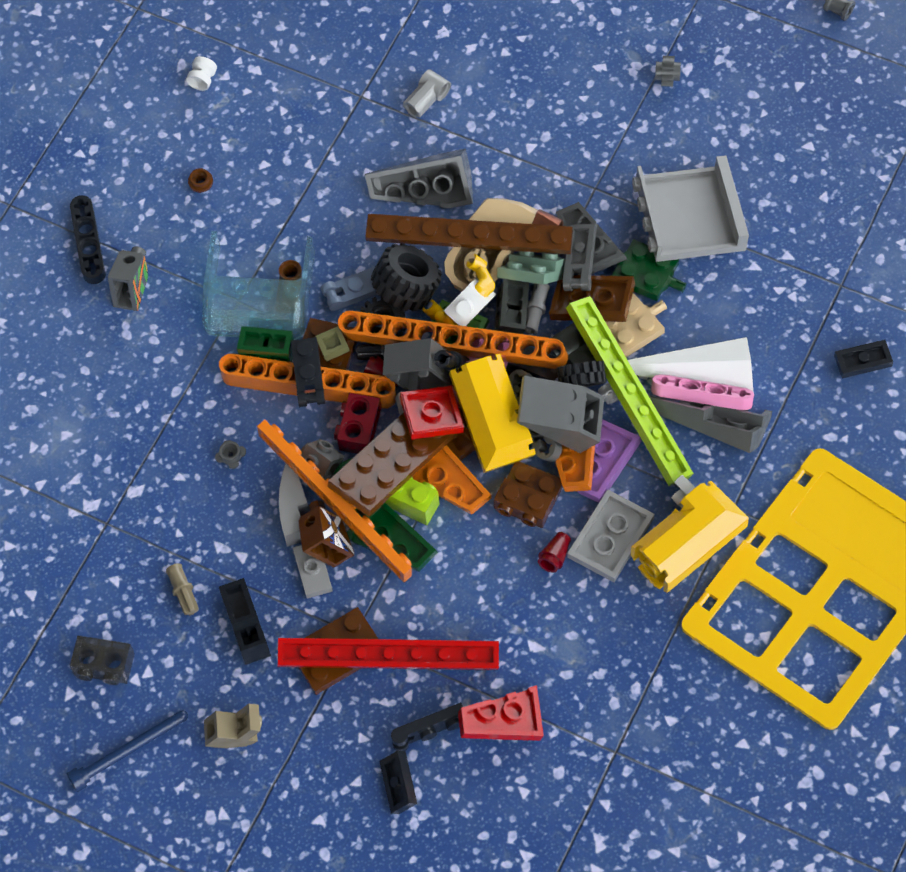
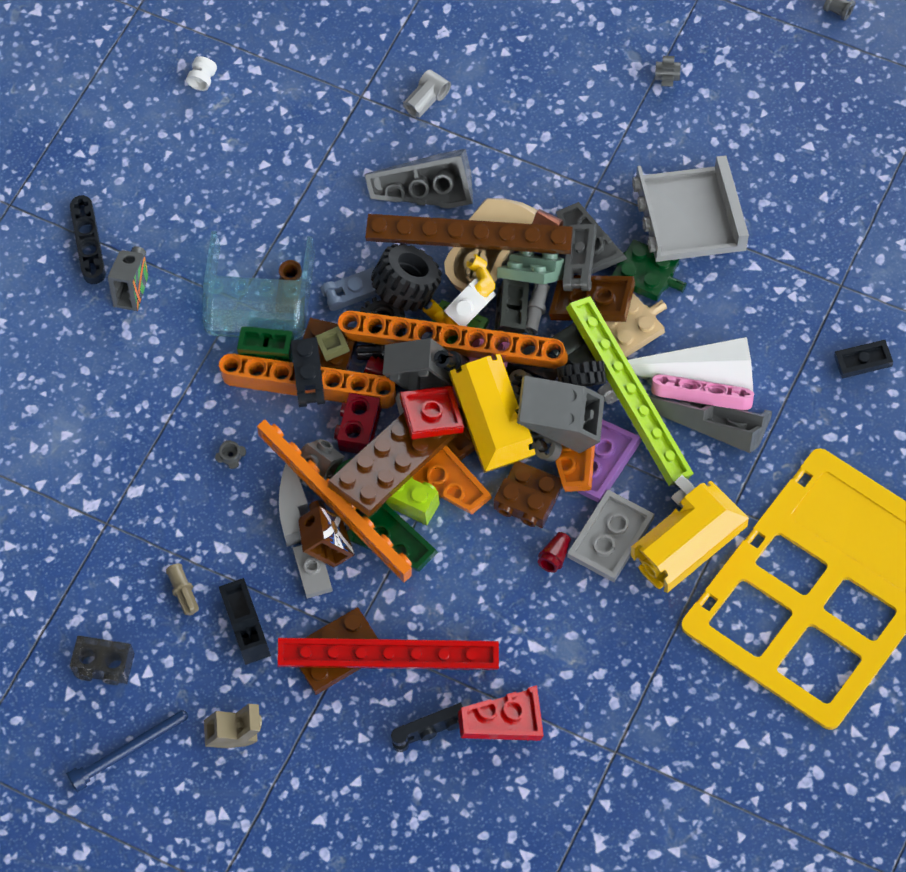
reddish brown plate [188,168,213,193] -> none
black plate [379,750,417,814] -> none

